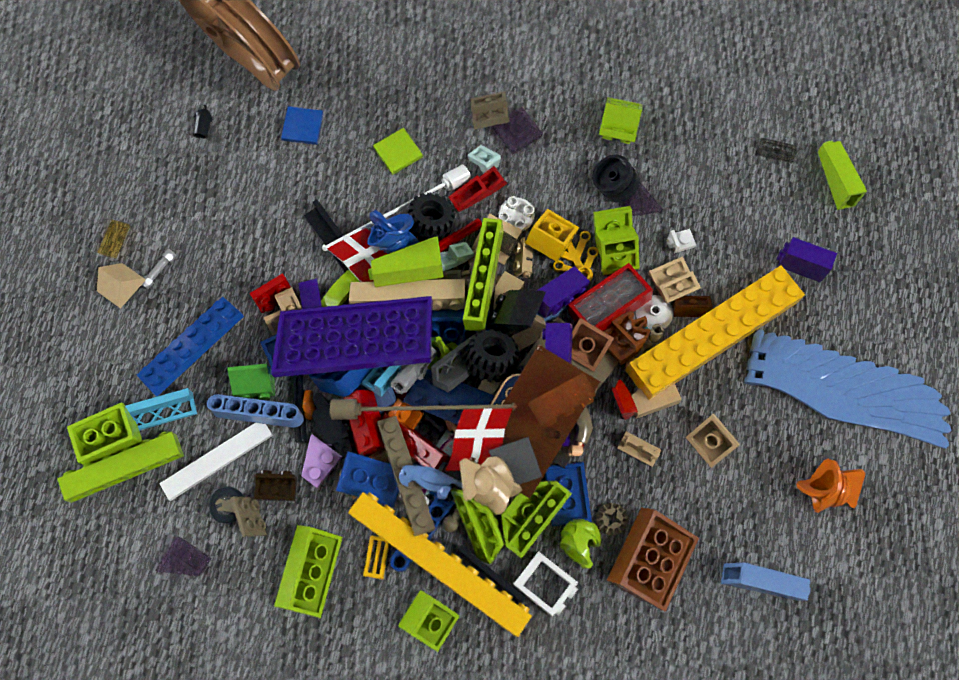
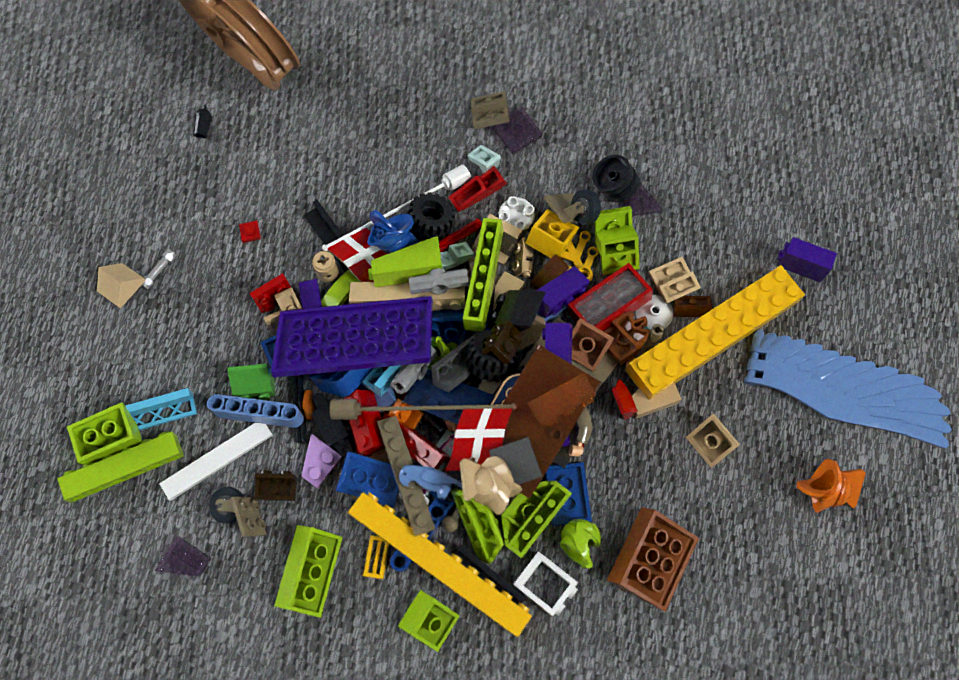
clear yellow tile [98,220,130,259] -> none
blue plate [137,296,244,396] -> none
blue tile [281,106,324,145] -> none
lime tile [373,128,423,175] -> none
dark tan gear [596,503,629,535] -> none
lime bracket [599,97,643,144] -> none
tan hinge [617,431,661,467] -> none
white bracket [667,229,696,253] -> none
medium blue slope [721,562,810,601] -> none
clear smoke tile [757,138,797,163] -> none
lime slope [818,141,867,210] -> none
none -> red plate [239,220,261,243]
none -> tan piece [312,251,339,283]
none -> light grey piece [409,269,469,295]
none -> dark brown bracket [482,320,525,365]
none -> reddish brown slope [531,254,569,290]
none -> plate [544,190,601,224]

